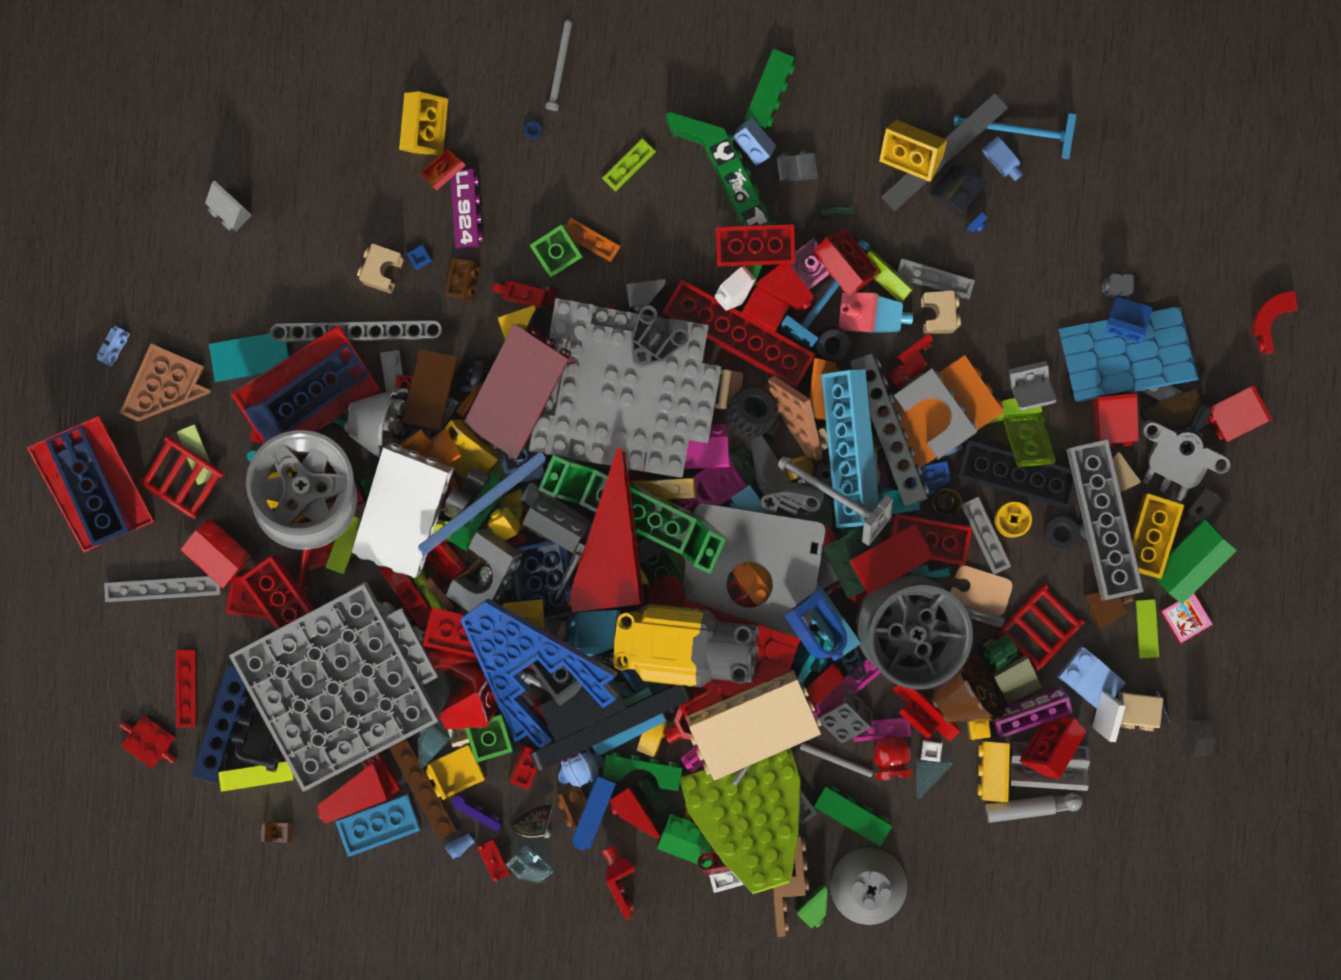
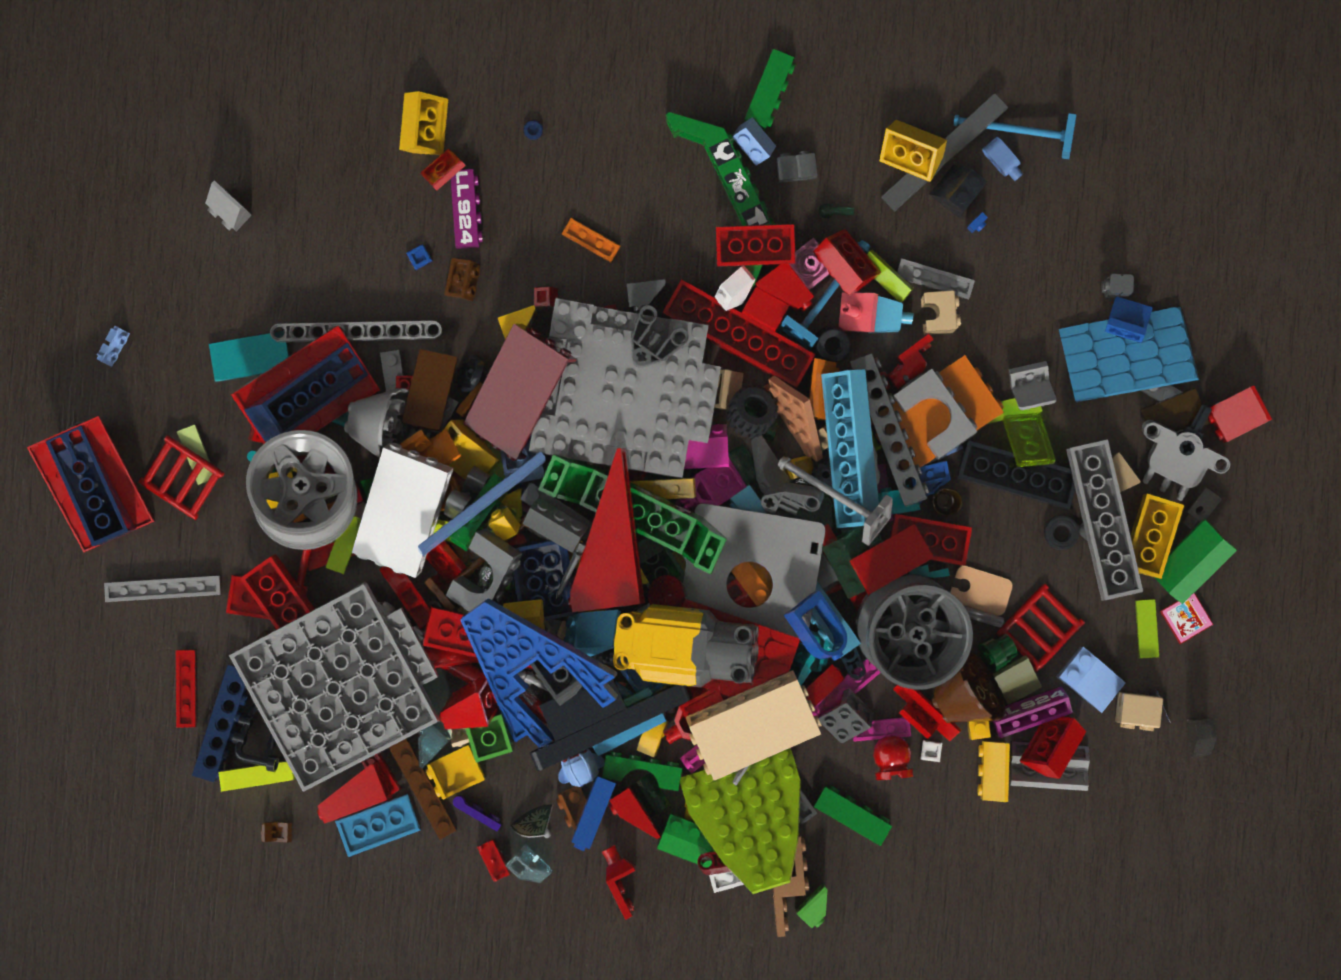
red plate [119,715,177,769] -> none
nougat wing [120,344,211,421] -> none
slope [180,518,251,589] -> none
tan piece [357,244,404,294] -> none
lime pin [409,569,447,610] -> none
medium blue cone [445,833,475,859] -> none
red hinge [493,281,547,310] -> none
red hinge [508,744,537,790] -> none
bright green brick [530,224,585,278] -> none
light grey bar [545,20,572,111] -> none
lime tile [602,138,656,192] -> none
light grey bar [800,742,874,777] -> none
light grey cone [830,847,907,925] -> none
clear light blue tile [916,762,952,799] -> none
light grey plate [961,497,1011,575] -> none
light grey piece [985,792,1083,823] -> none
yellow wheel [994,502,1032,538] -> none
reddish brown torso [1084,592,1133,630] -> none
red slope [1092,393,1139,448] -> none
white tile [1092,691,1126,742] -> none
red arch [1251,291,1298,355] -> none

